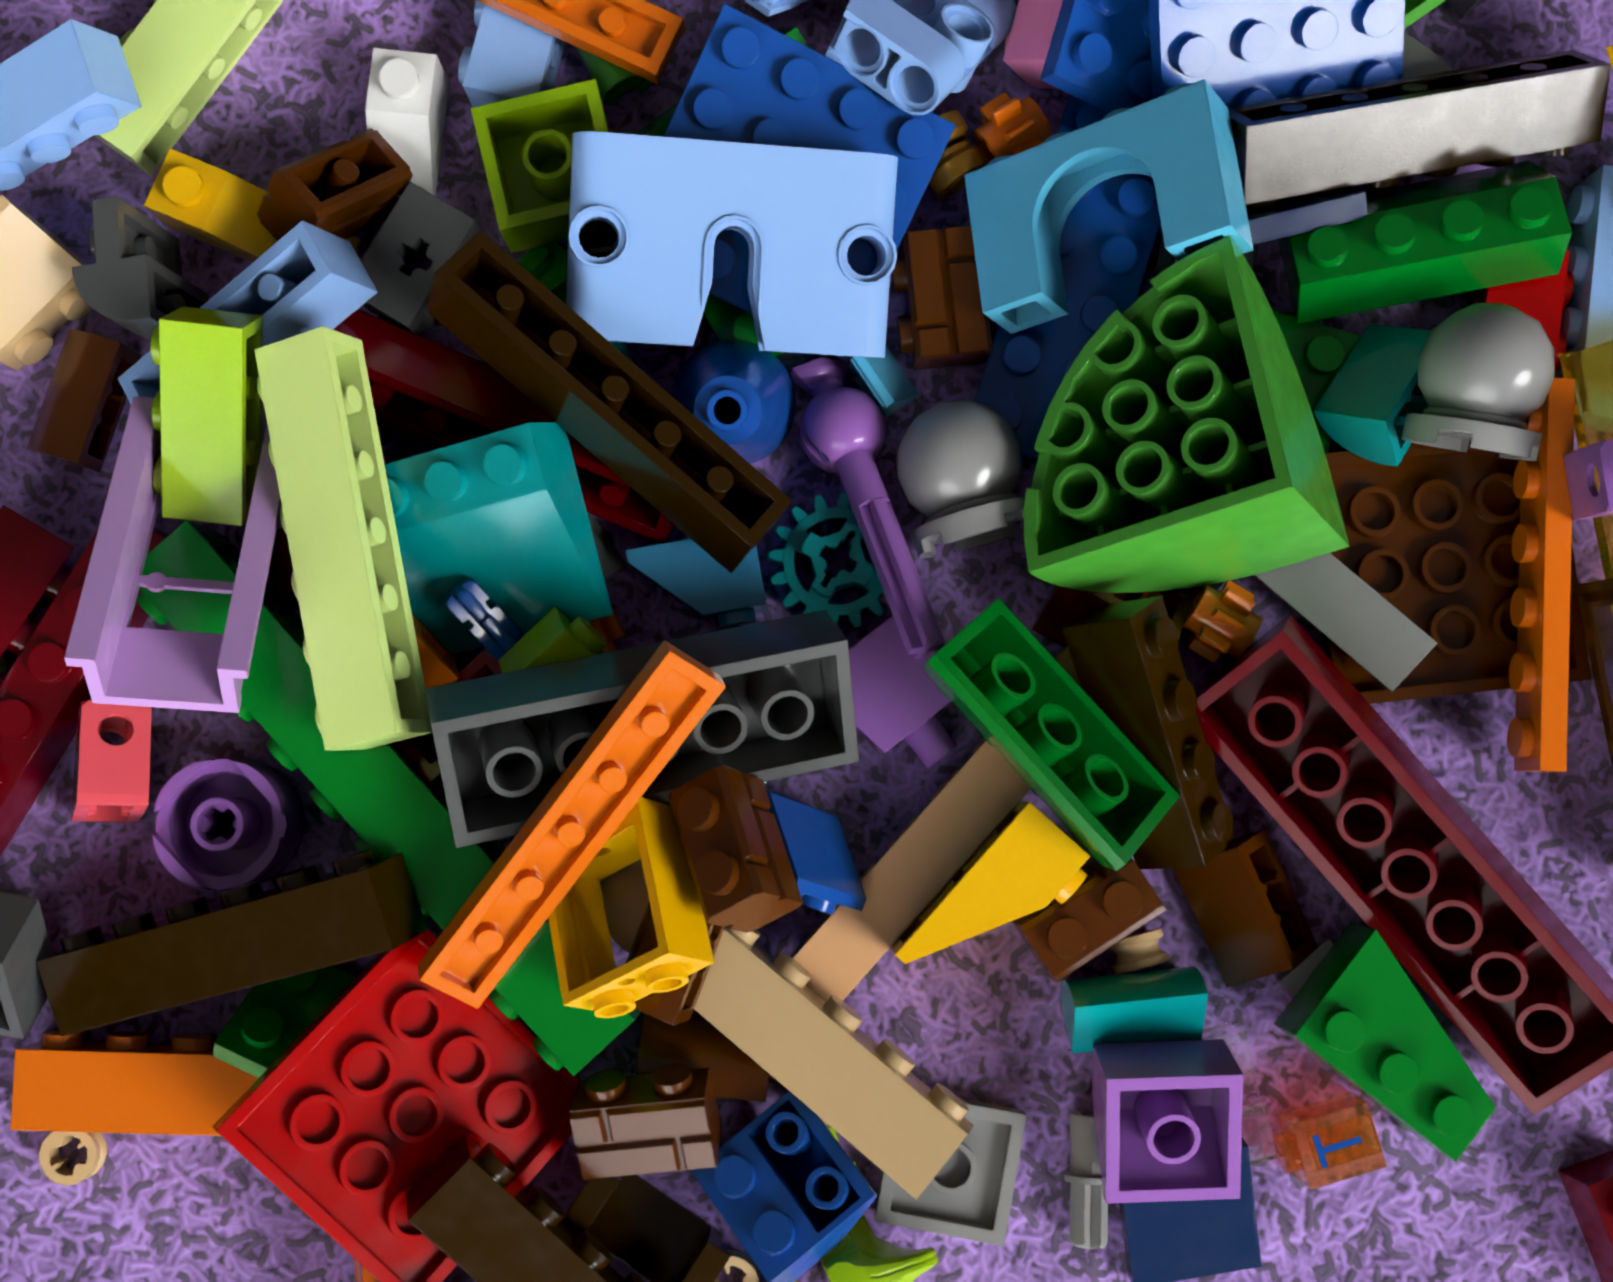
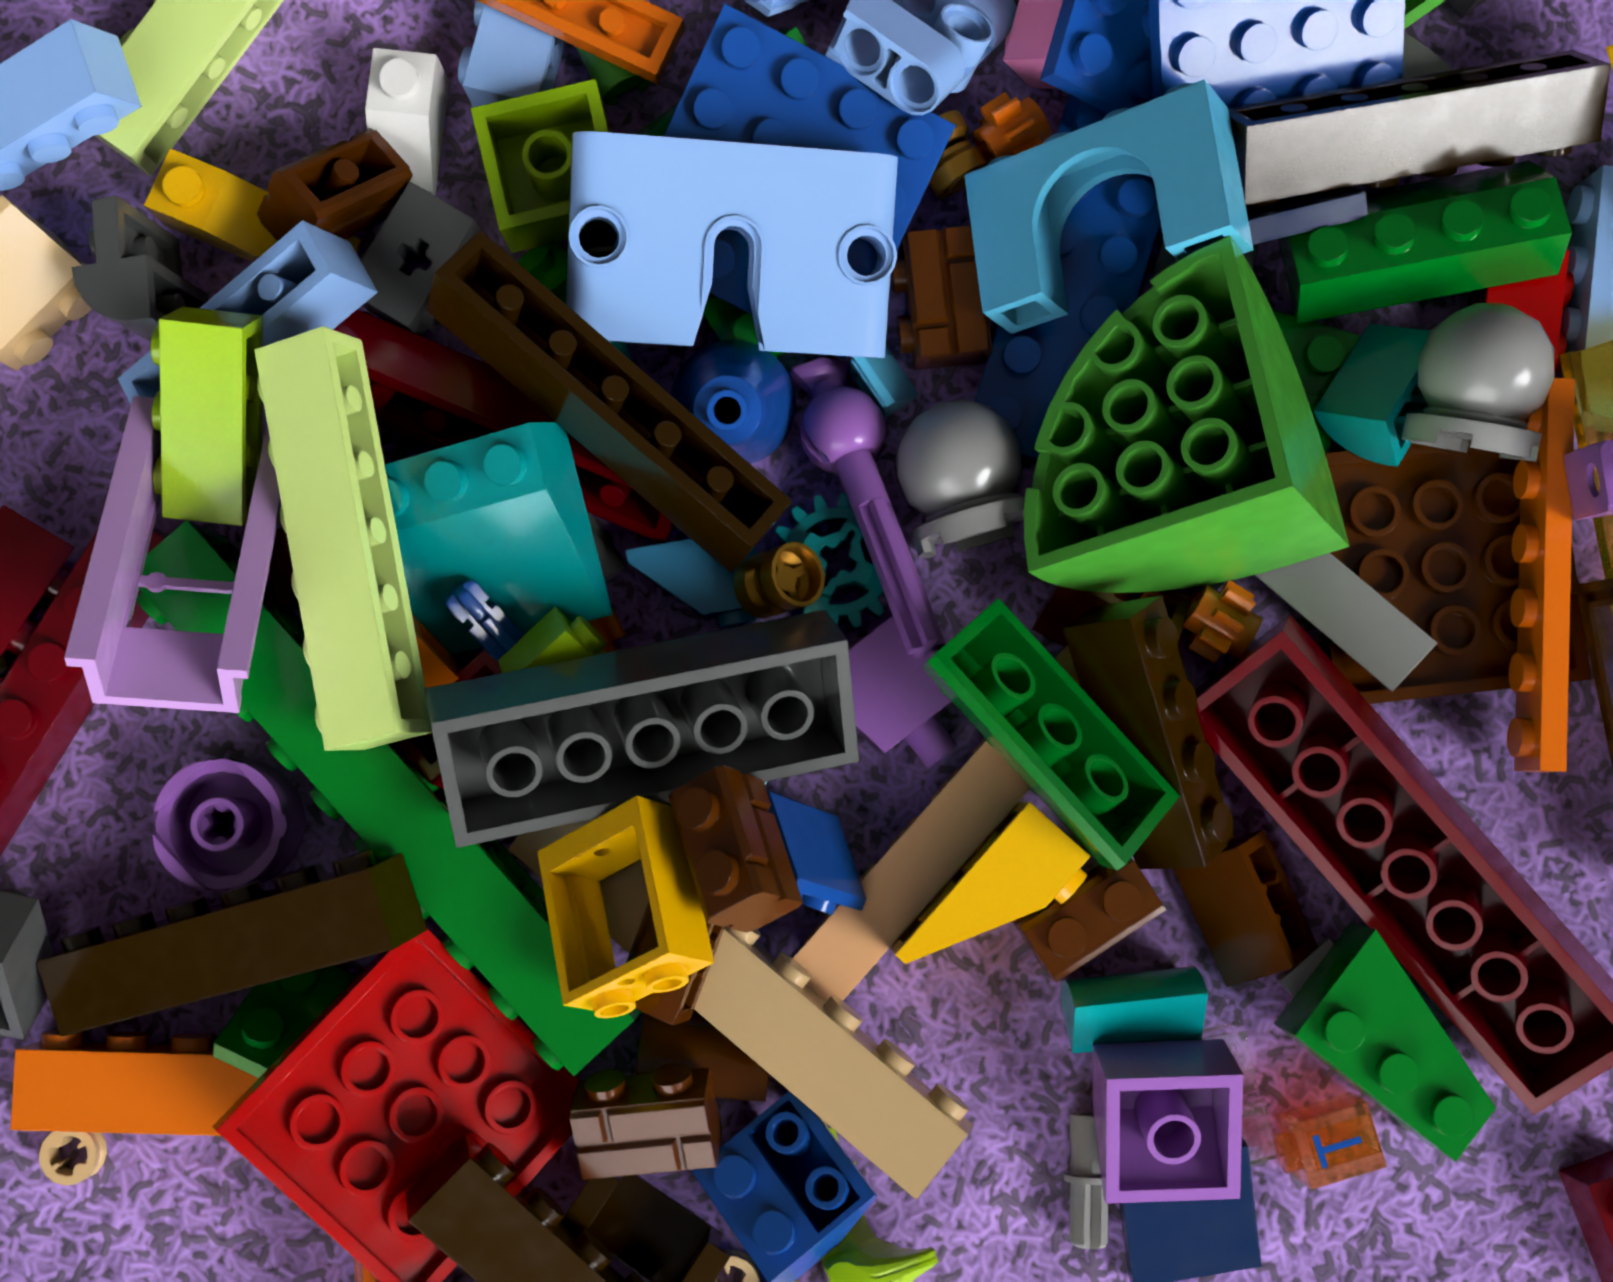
reddish brown brick [26,329,141,473] -> none
coral torso [71,700,152,823] -> none
orange plate [417,640,726,1009] -> none
light grey plate [874,1098,1027,1246] -> none
tan bush [1107,928,1171,974] -> none
none -> pearl gold wheel [734,541,825,619]

